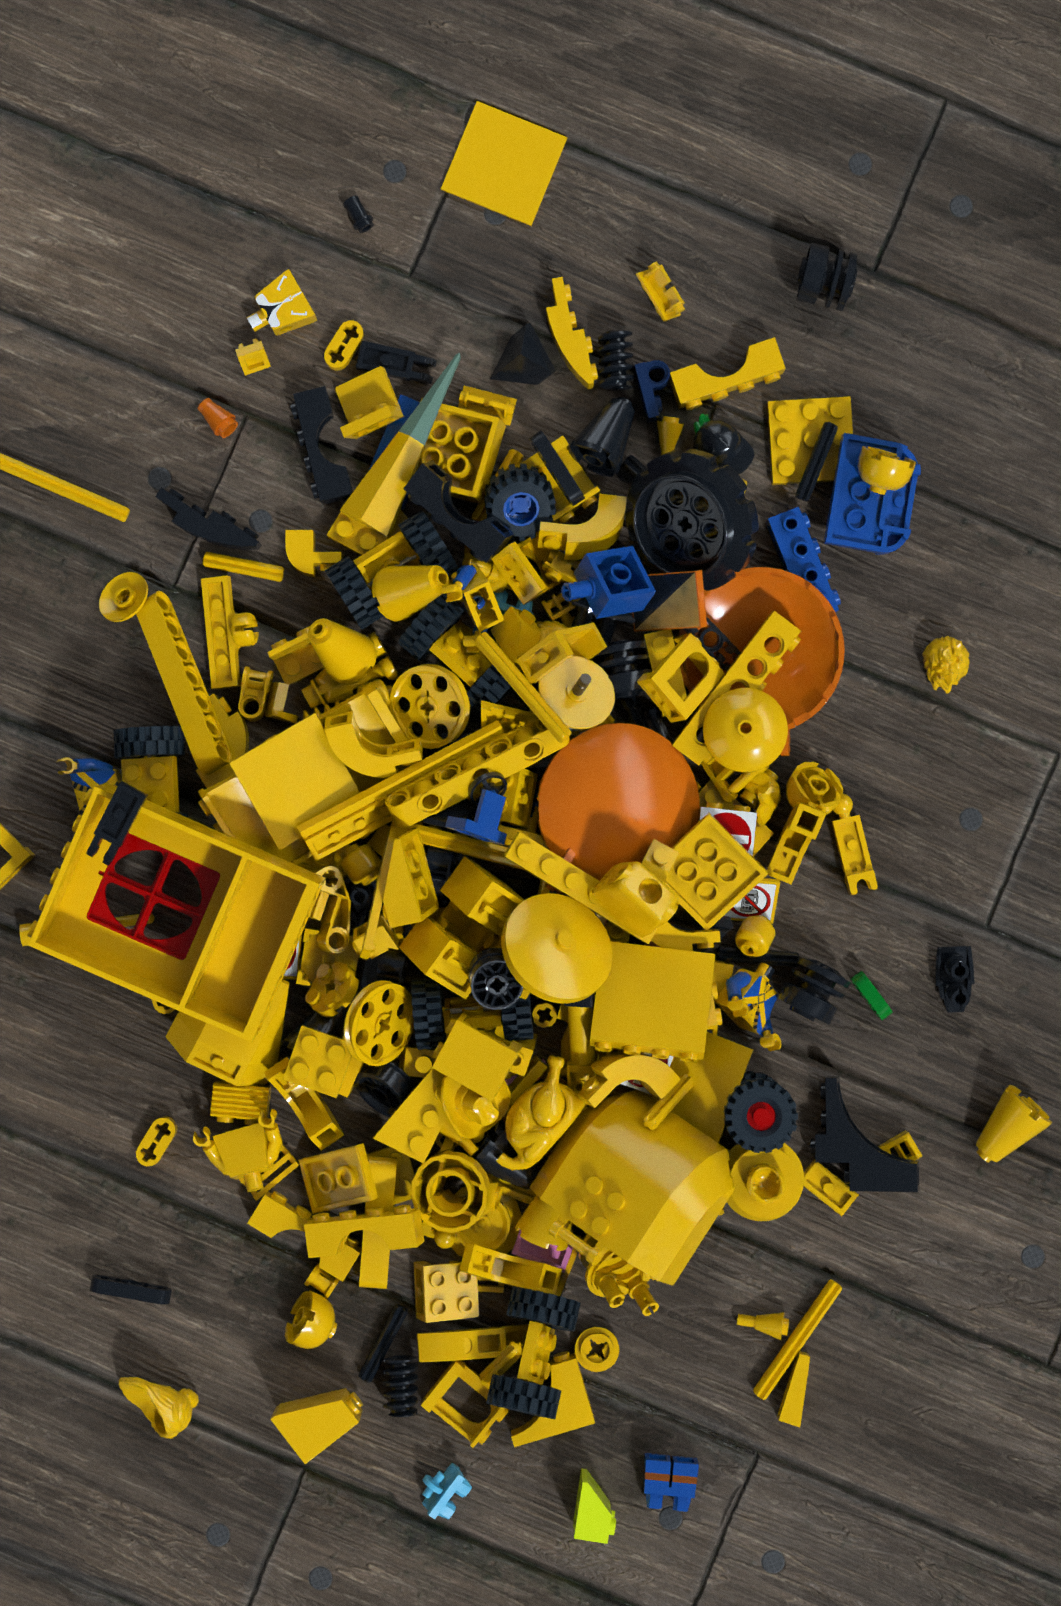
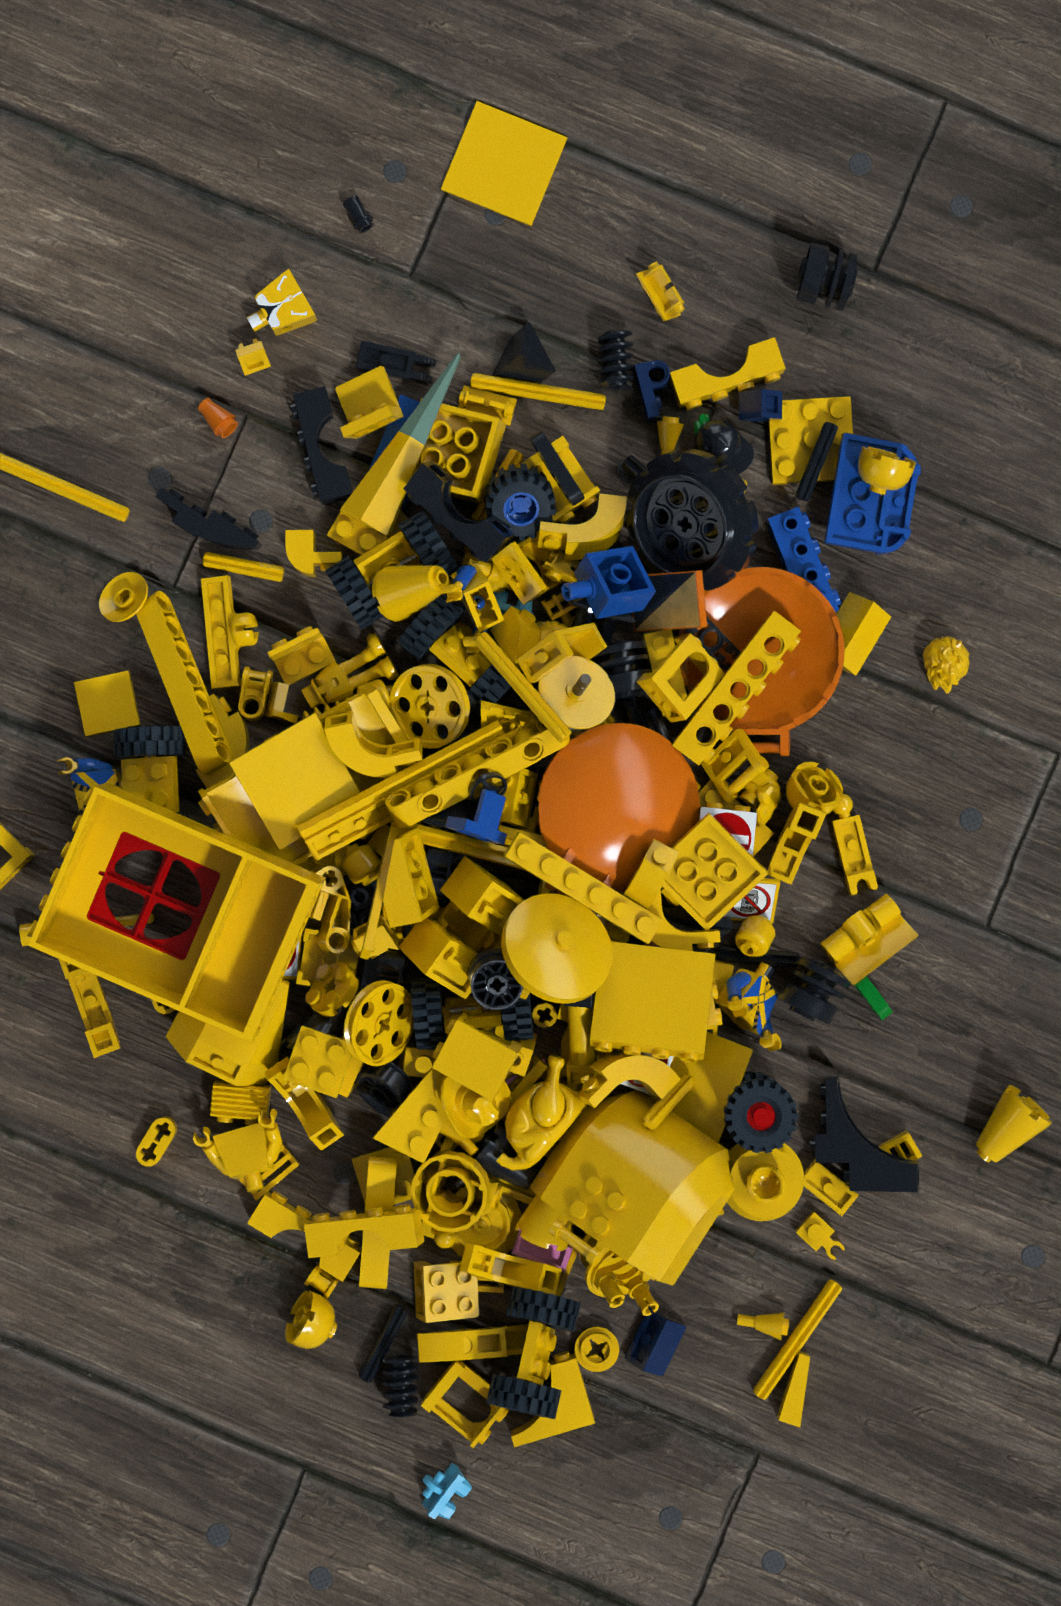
black hinge [86,781,148,866] -> none
black beam [90,1275,172,1304] -> none
yellow hair [119,1377,199,1439] -> none
yellow slope [270,1388,363,1464] -> none
yellow tile [298,1143,378,1214] -> none
yellow cone [308,618,377,685] -> none
yellow beam [324,320,364,371] -> none
yellow axle [480,1342,523,1385] -> none
yellow slope [546,277,598,389] -> none
black cone [568,397,635,477] -> none
neon yellow slope [573,1468,616,1544] -> none
yellow piece [592,861,678,938] -> none
blue hips [643,1453,699,1512] -> none
yellow dish [703,688,788,772] -> none
black connector [935,946,975,1013] -> none
none -> yellow slope [59,959,121,1058]
none -> yellow tile [74,671,141,737]
none -> yellow axle [470,373,606,410]
none -> dark blue panel [624,1308,686,1376]
none -> dark blue brick [739,389,782,422]
none -> yellow plate [795,1211,845,1260]
none -> yellow panel [820,894,918,985]
none -> yellow piece [836,592,891,676]

